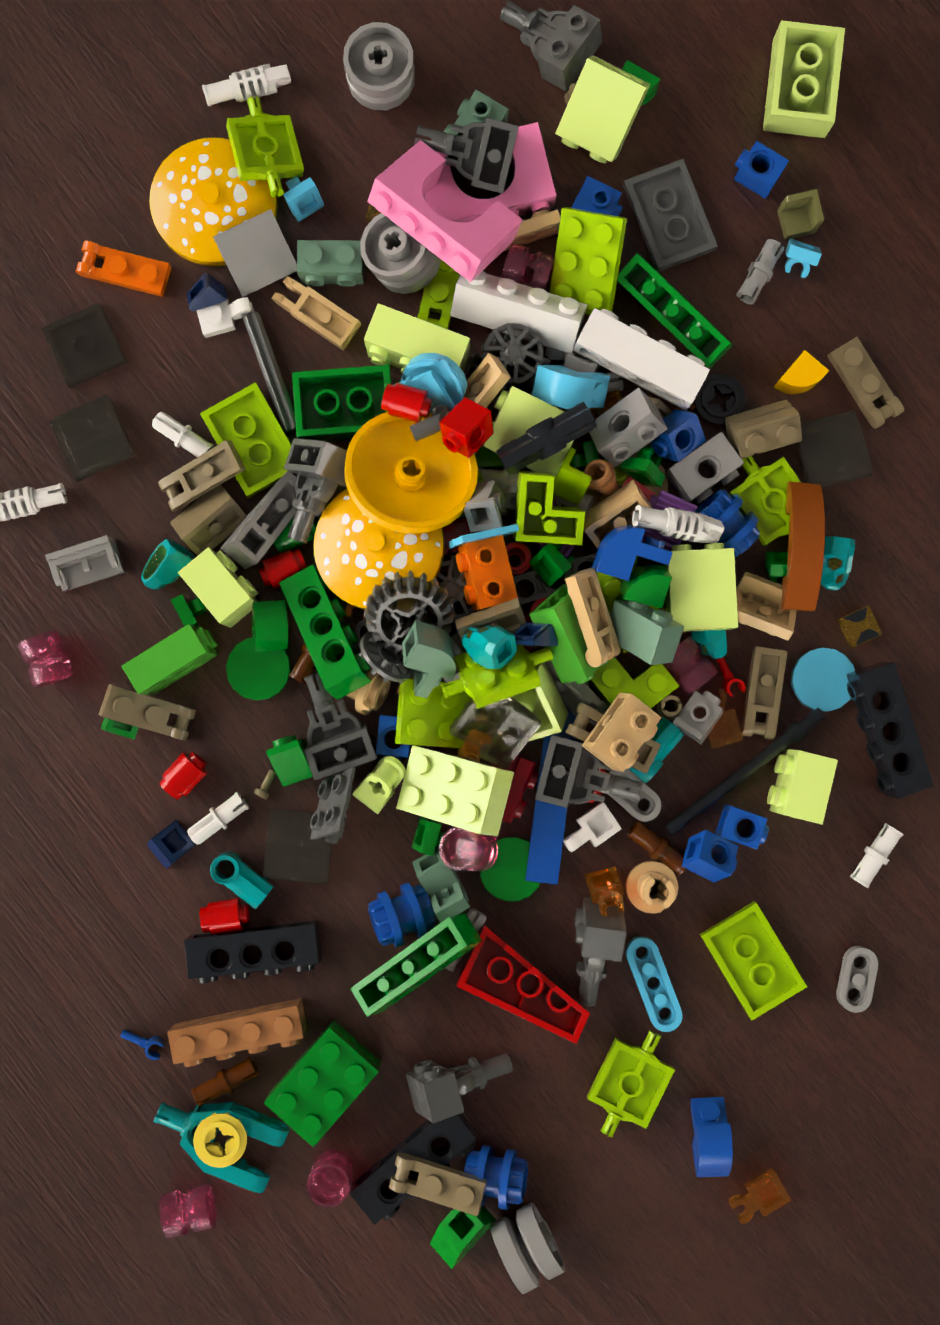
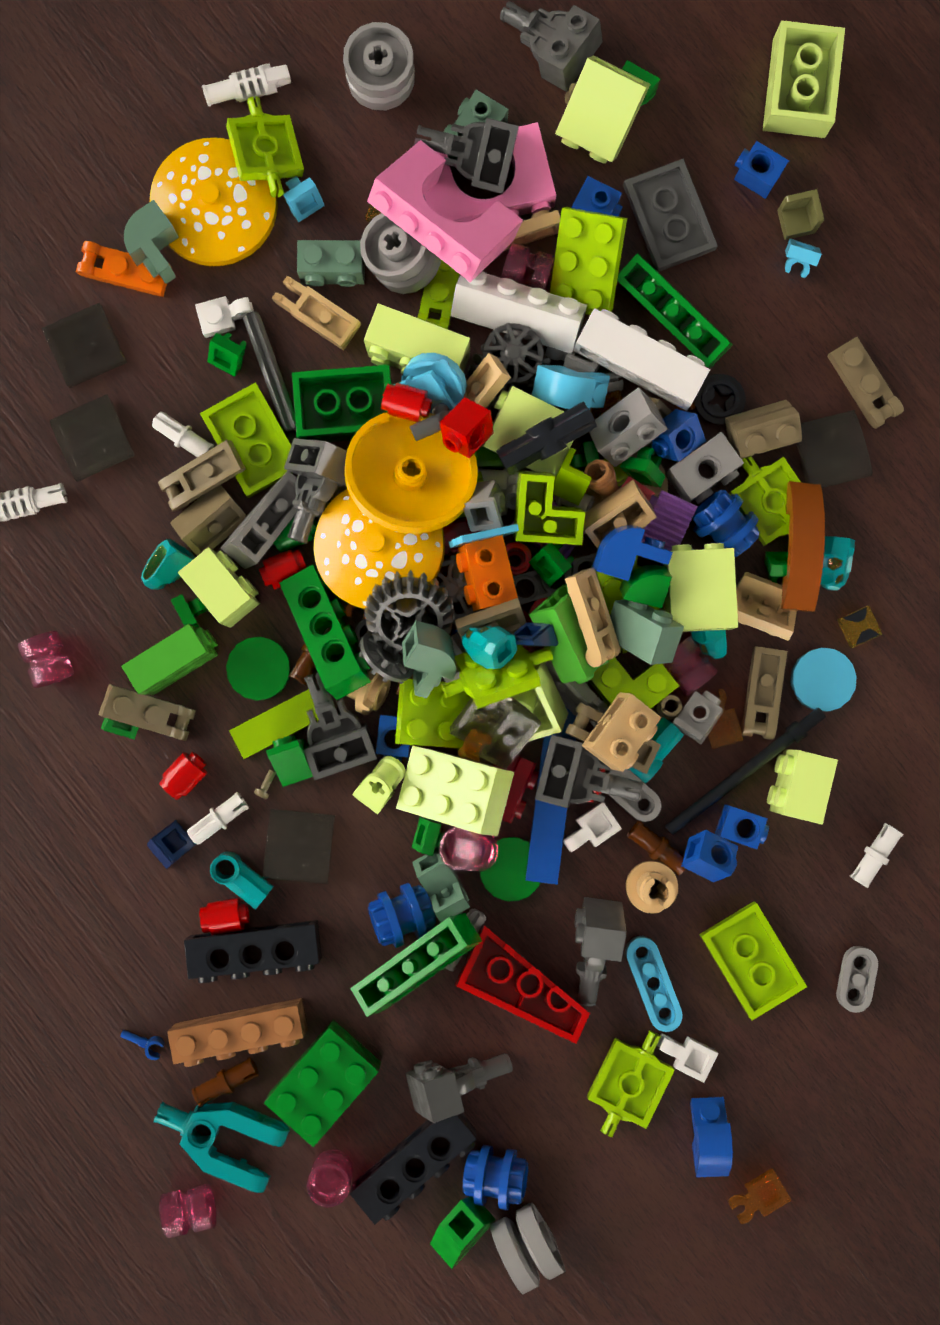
light grey hinge [45,535,125,592] -> none
dark blue slope [187,272,227,312] -> none
light yellow gear [193,1112,247,1168] -> none
light grey tile [213,209,297,297] -> none
green brick [251,600,288,652] -> none
dark grey hinge [310,767,356,844] -> none
dark tan plate [389,1153,487,1216] -> none
clear orange plate [584,867,625,917] -> none
white hinge [632,505,724,543] -> none
red hand [716,657,746,697] -> none
light grey pin [736,239,784,305] -> none
yellow brick [773,350,830,394] -> none
black brick [846,662,934,799] -> none
none -> sand green brick [124,199,179,284]
none -> green tile [207,333,246,377]
none -> lime tile [229,689,319,759]
none -> white plate [657,1033,719,1083]

